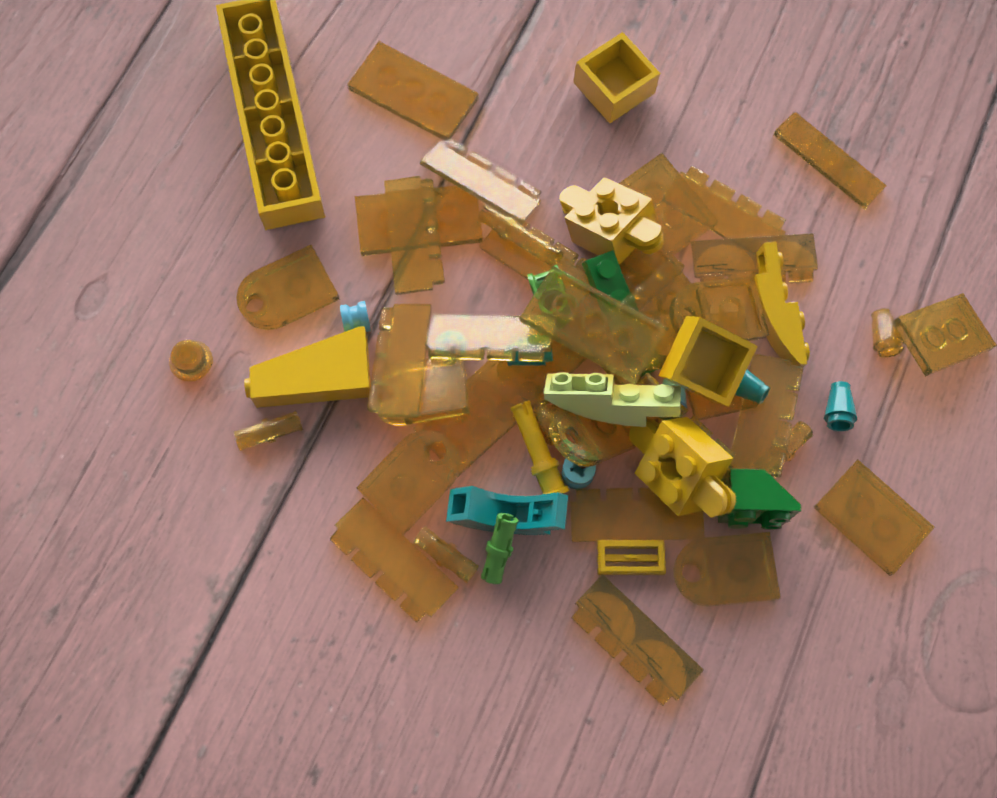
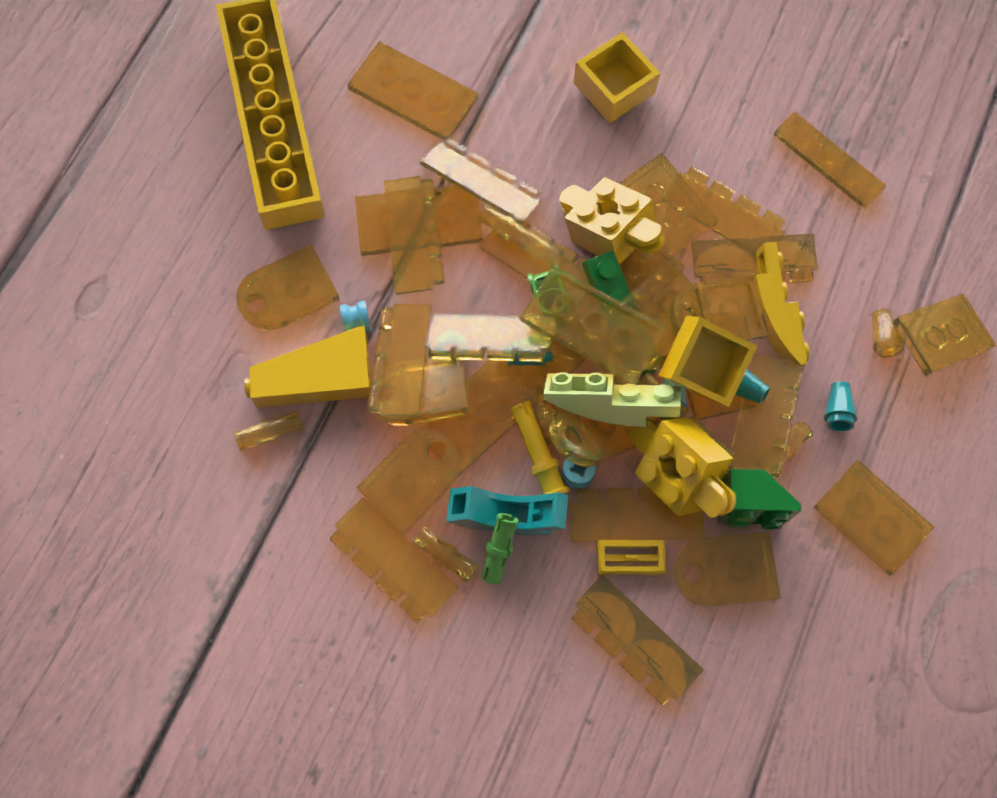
clear yellow cone [169,340,213,382] -> none

